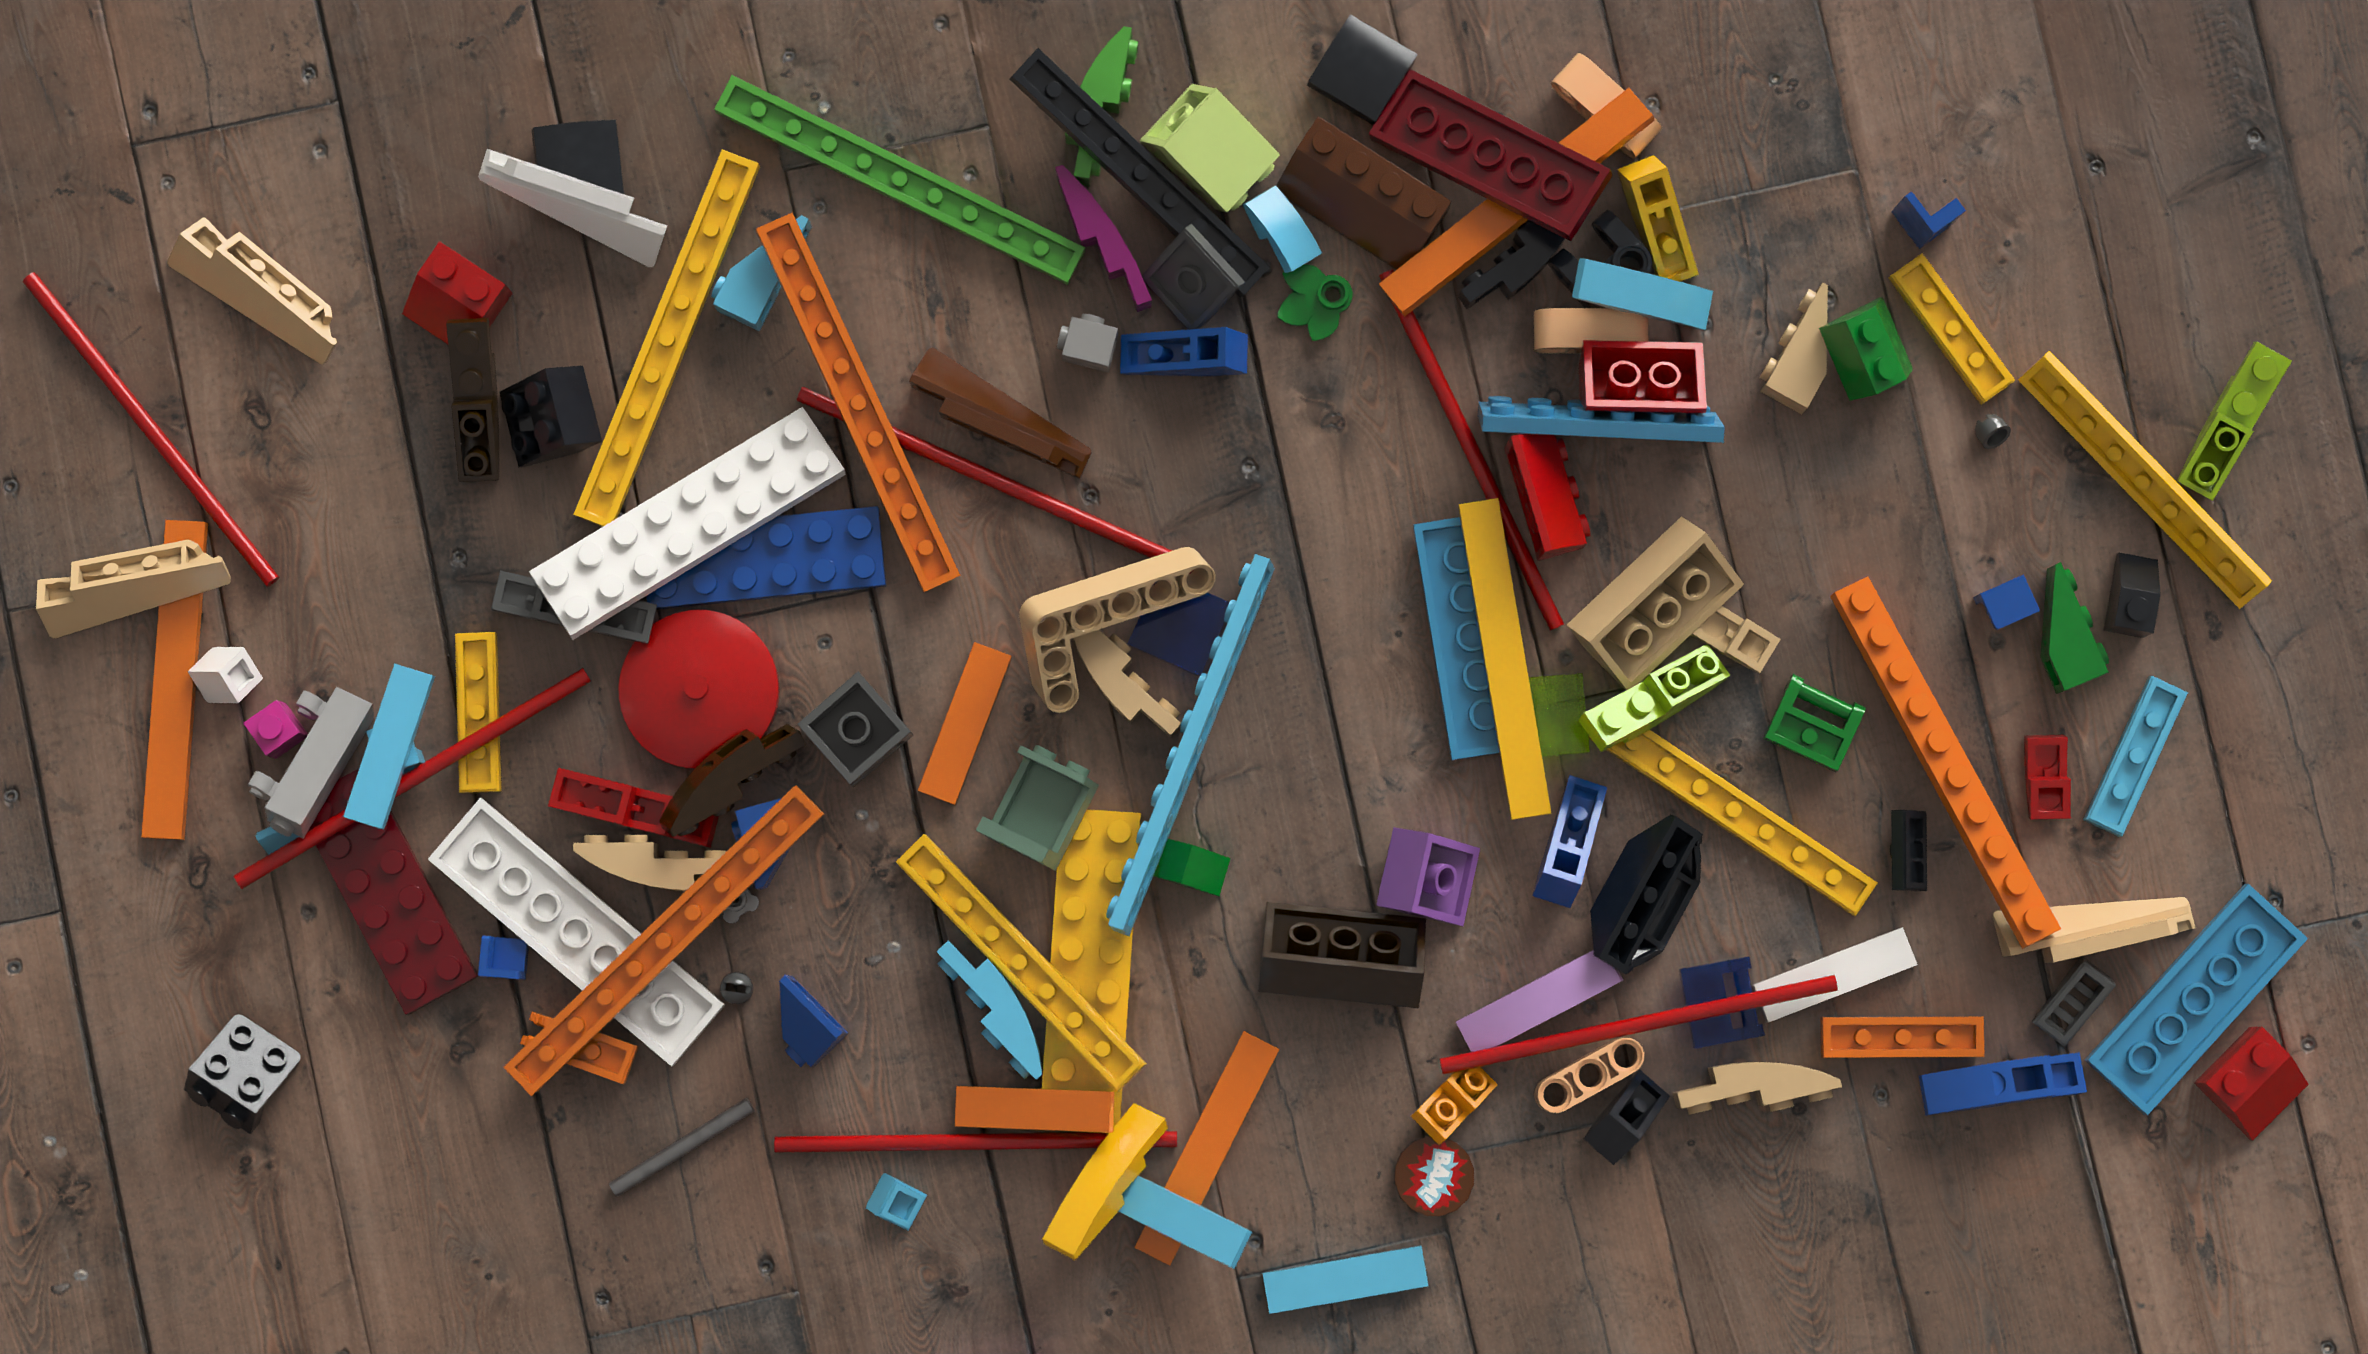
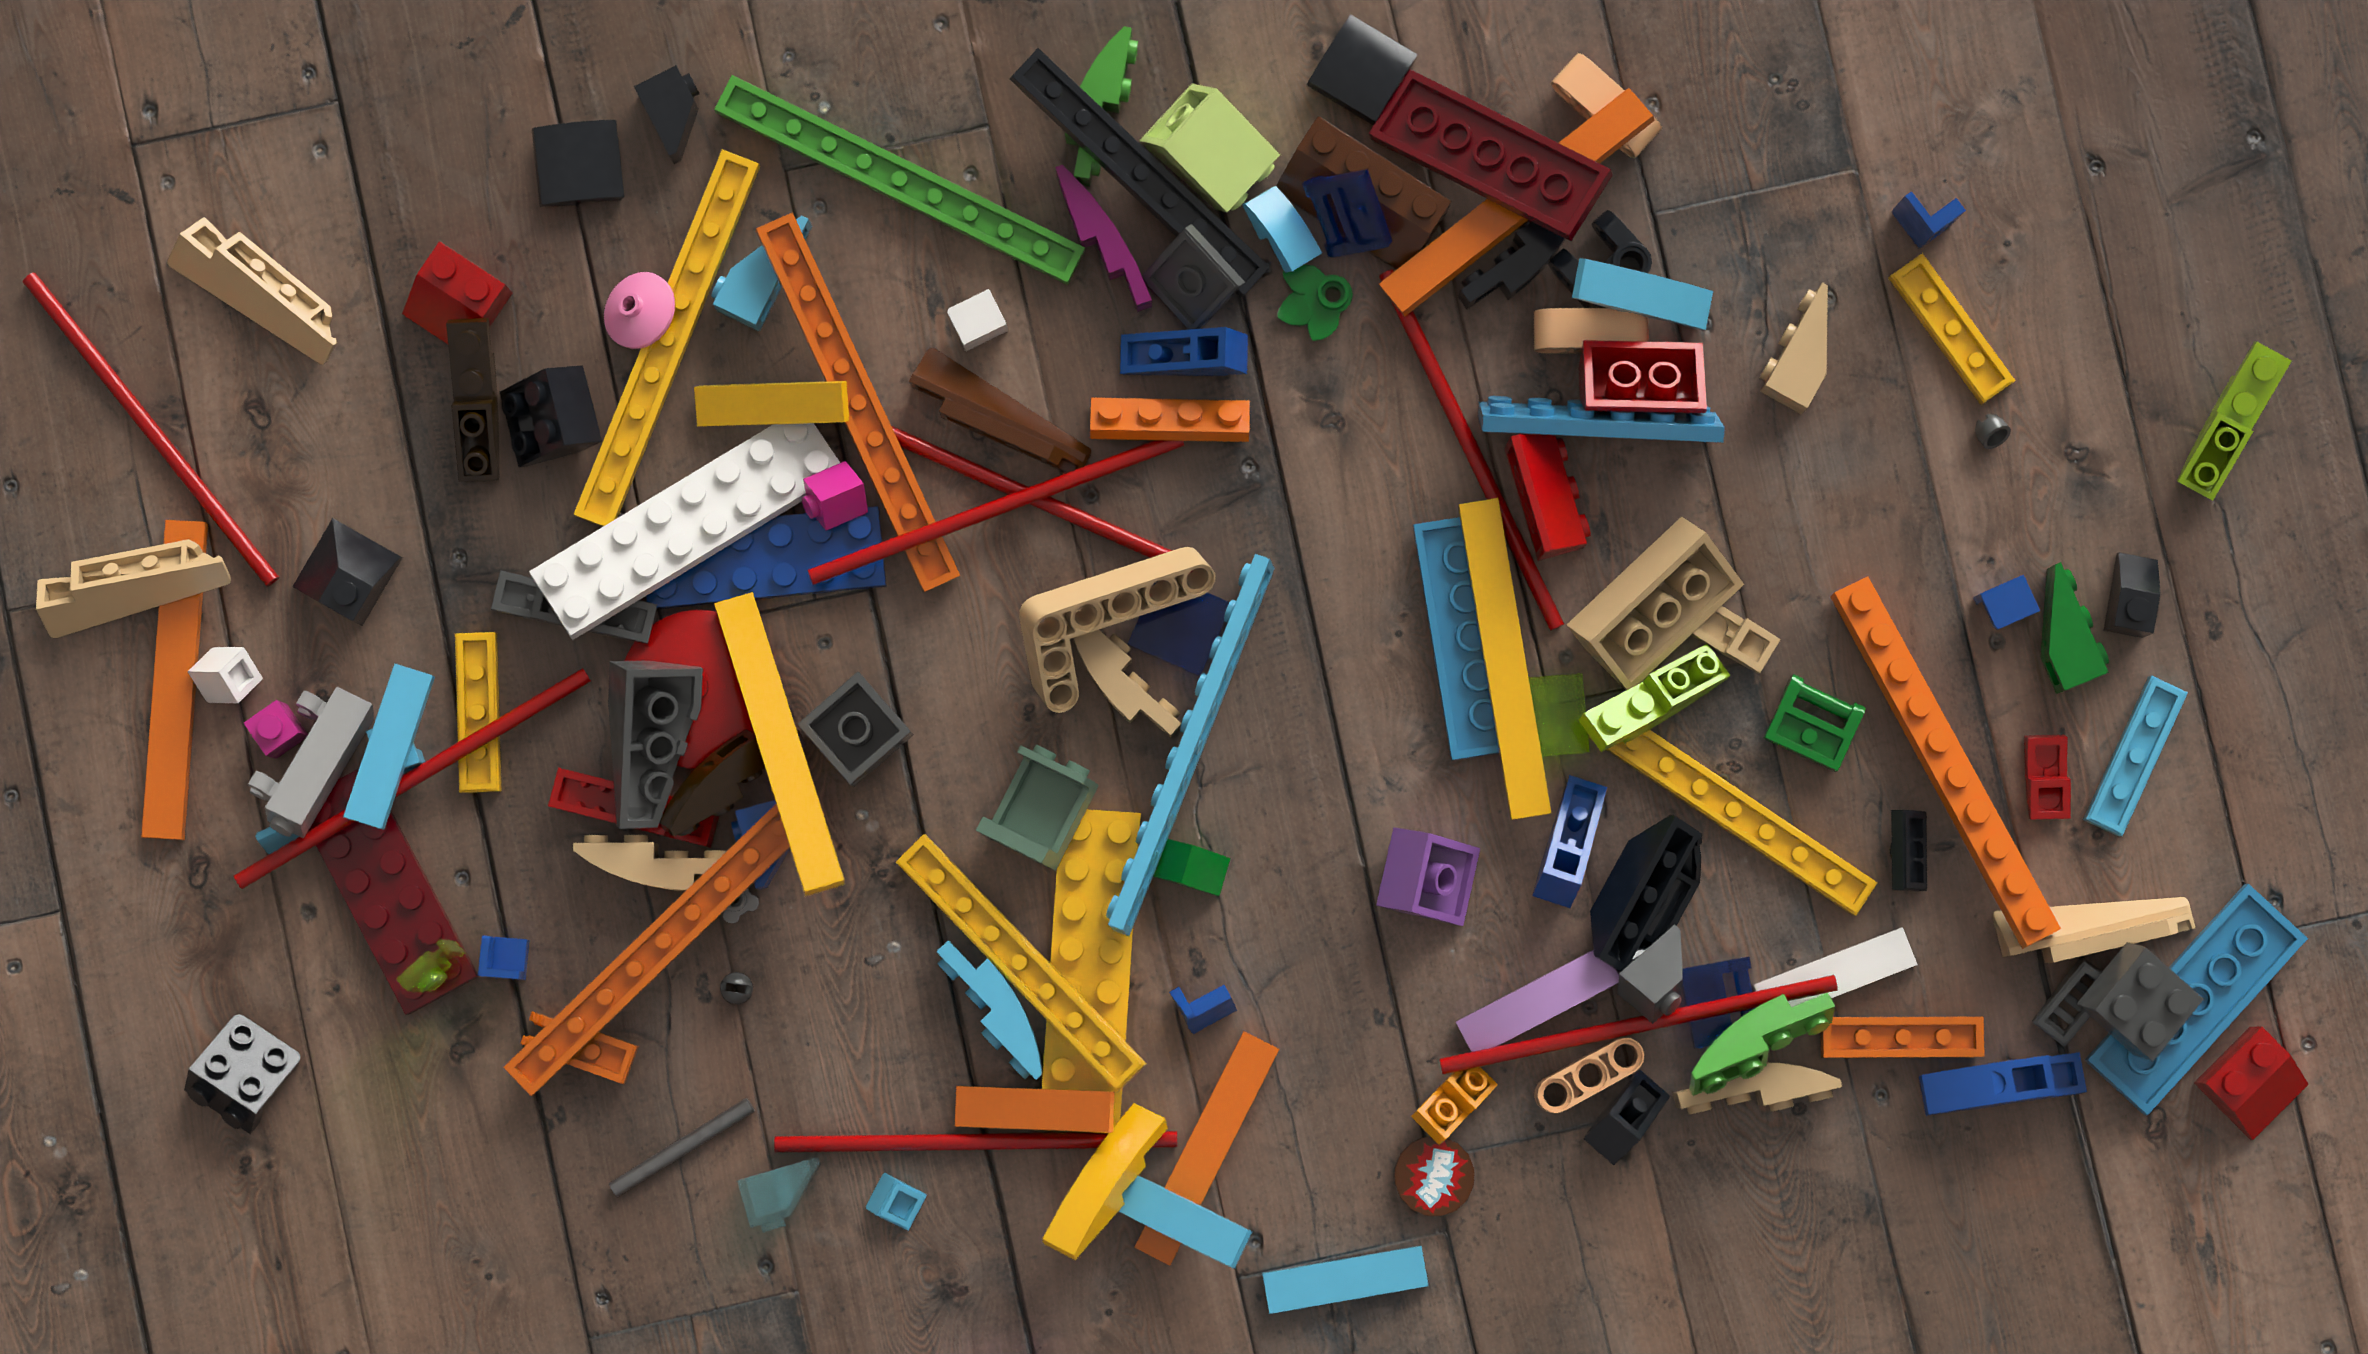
white plate [428,798,725,1066] -> none
white wedge [479,149,667,267] -> none
blue slope [779,975,848,1067] -> none
orange tile [918,642,1012,806] -> none
light grey brick [1057,314,1118,373] -> none
dark brown slope [1258,902,1426,1008] -> none
yellow slope [1617,155,1699,282] -> none
green slope [1819,297,1913,401] -> none
yellow plate [2018,351,2272,609] -> none
none -> black slope [292,518,402,626]
none -> clear neon green plate [396,939,465,993]
none -> bright pink dish [604,272,675,349]
none -> dark grey wedge [608,661,703,829]
none -> black slope [634,65,700,164]
none -> yellow tile [694,381,849,426]
none -> yellow tile [714,592,845,896]
none -> clear light blue slope [737,1157,821,1232]
none -> dark pink brick [802,461,868,531]
none -> red piece [807,440,1184,585]
none -> white panel [947,289,1008,351]
none -> orange plate [1090,398,1250,442]
none -> blue tile [1169,985,1237,1034]
none -> clear blue plate [1302,169,1393,258]
none -> slope [1617,924,1683,1023]
none -> bright green slope [1689,993,1835,1096]
none -> dark grey brick [2077,942,2204,1061]

